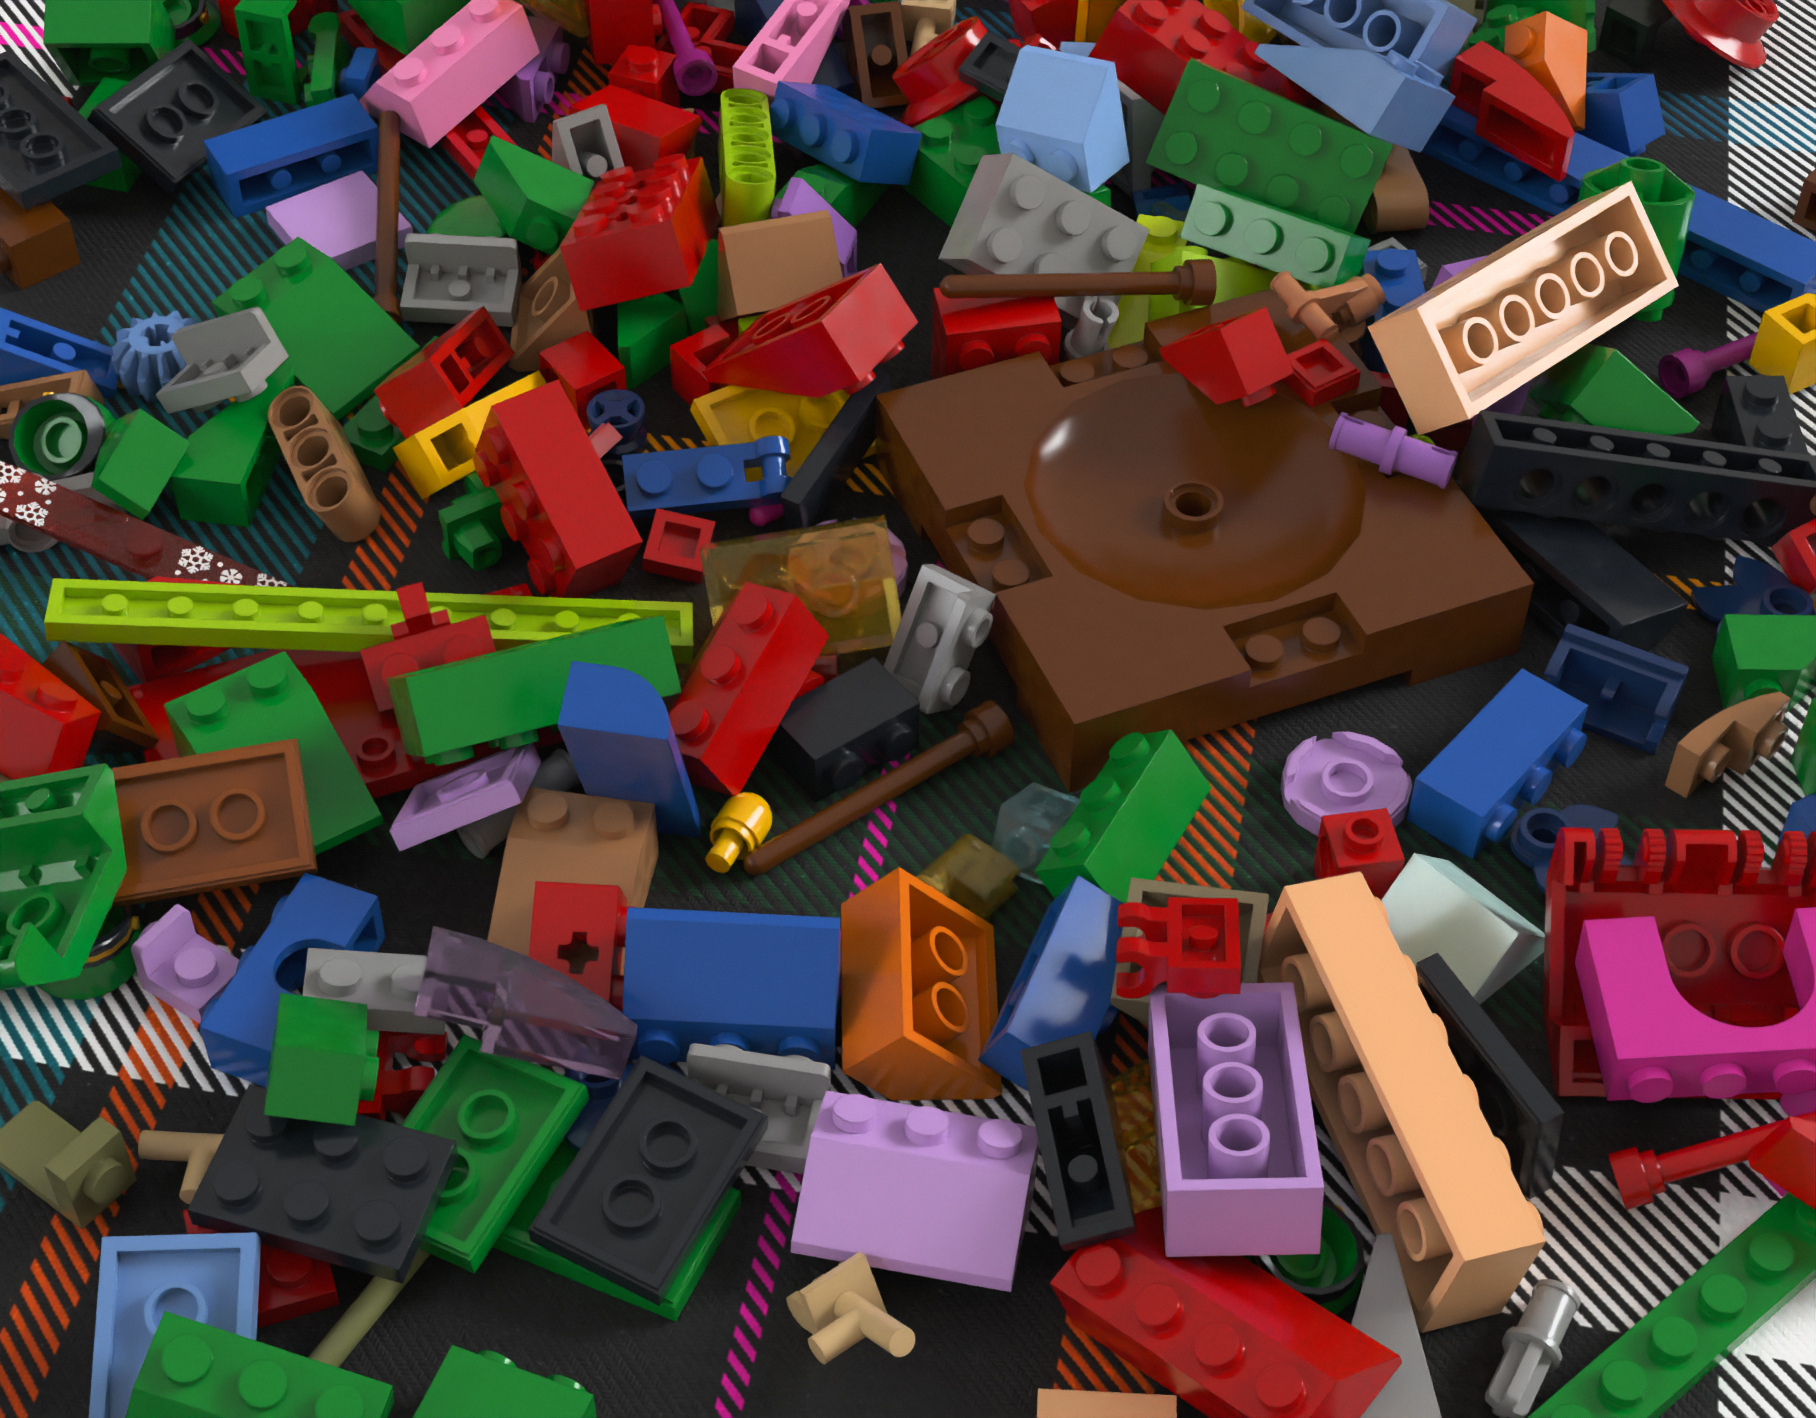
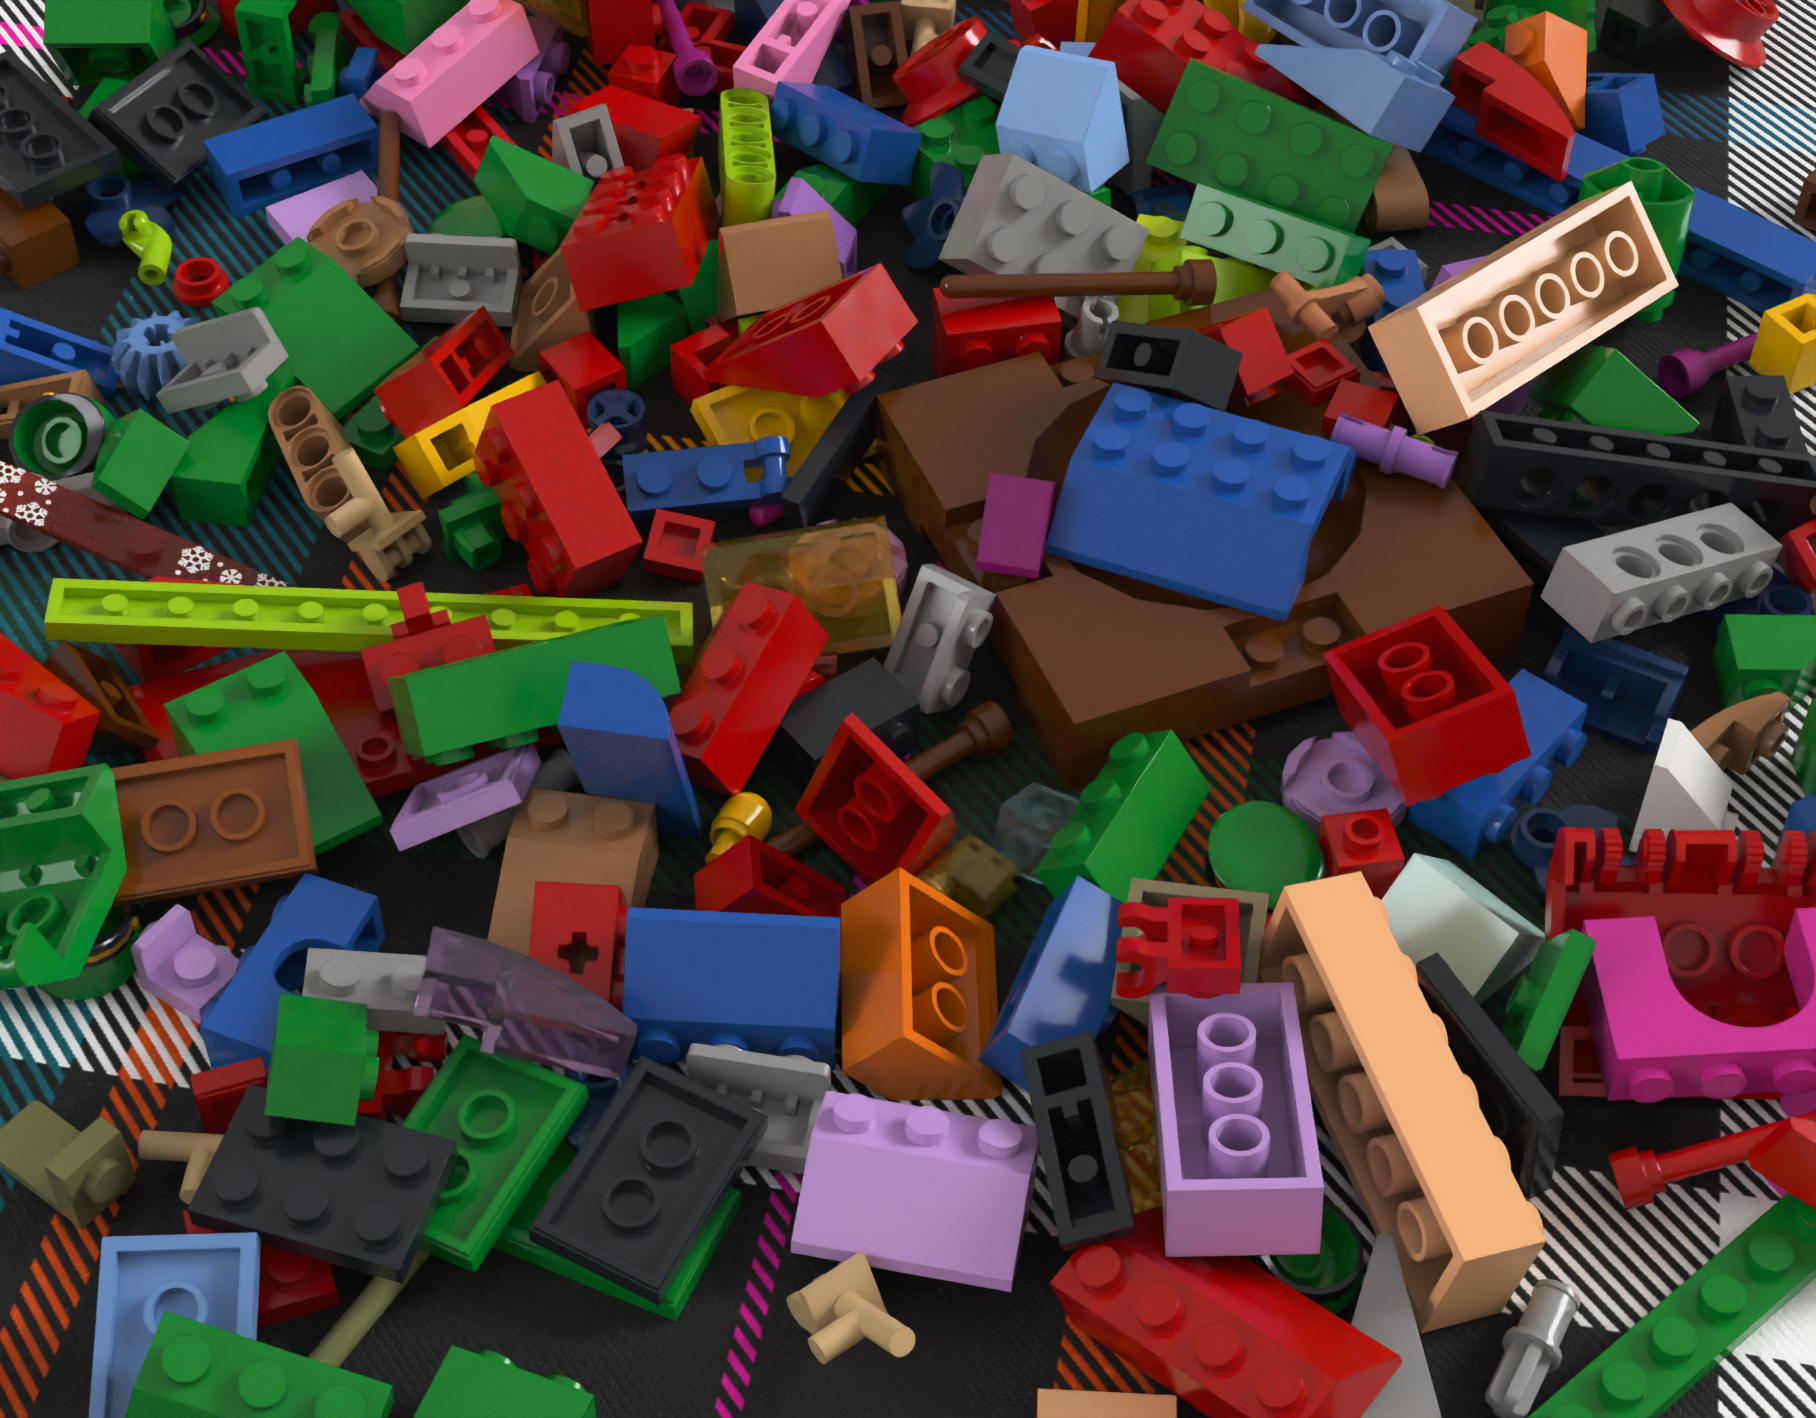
none -> dark blue plate [83,174,181,247]
none -> lime arm [119,210,172,286]
none -> red plate [172,257,229,308]
none -> red tile [190,1056,267,1134]
none -> medium nougat tile [307,196,414,288]
none -> tan arm [325,448,432,582]
none -> red slope [694,834,847,942]
none -> red slope [794,712,958,886]
none -> dark blue plate [902,162,966,270]
none -> magenta slope [976,472,1060,579]
none -> blue slope [1045,382,1358,622]
none -> black brick [1095,321,1243,412]
none -> green piece [1204,800,1325,914]
none -> red tile [1321,379,1399,435]
none -> red brick [1322,605,1531,807]
none -> green plate [1502,929,1596,1073]
none -> light grey brick [1540,502,1783,643]
none -> white slope [1628,718,1739,853]

